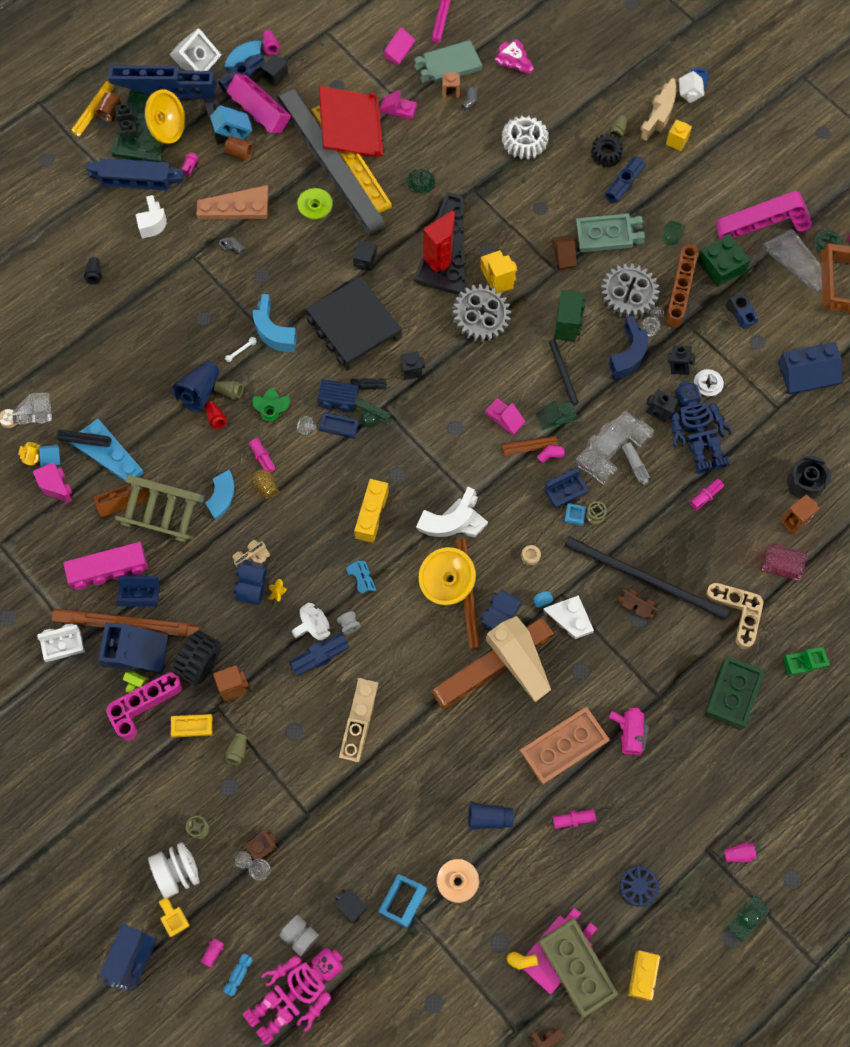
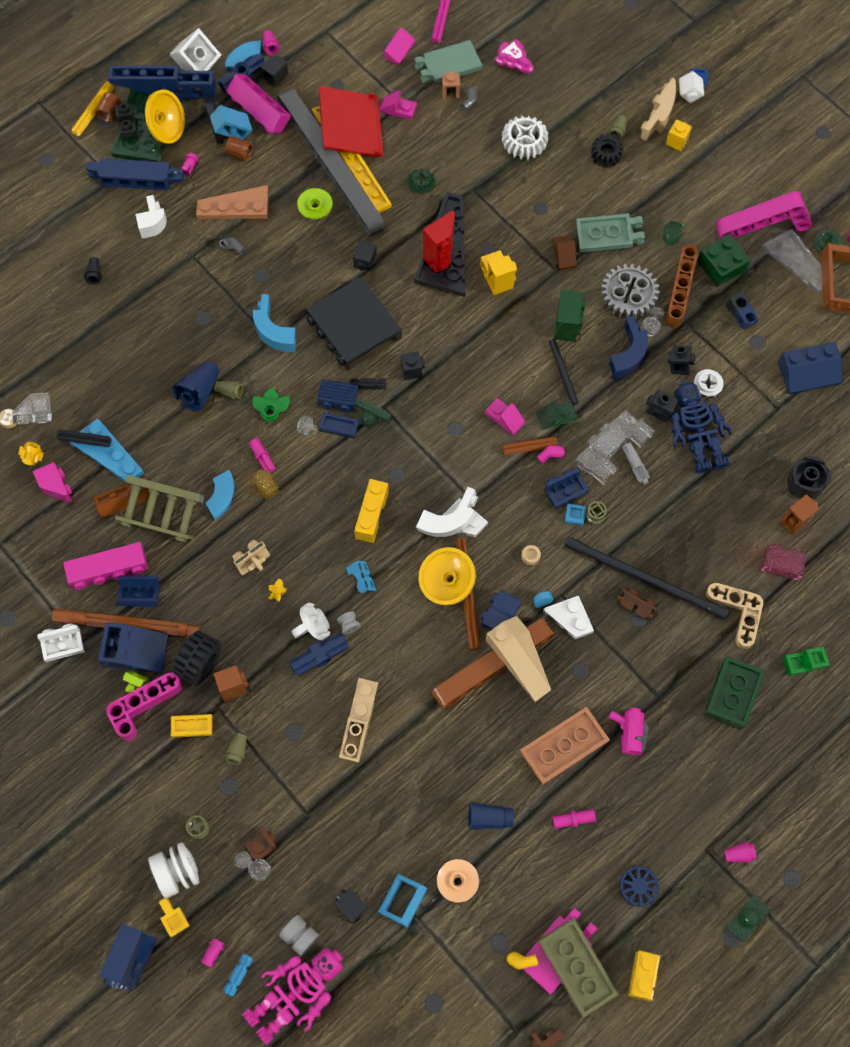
dark azure tile [38,445,60,467] -> none
red cone [205,401,227,429] -> none
white hinge [225,337,257,362] -> none
dark blue brick [233,560,268,605] -> none
light grey gear [452,284,511,342] -> none
dark blue piece [605,156,646,203] -> none
dark pink axle [690,479,724,510] -> none

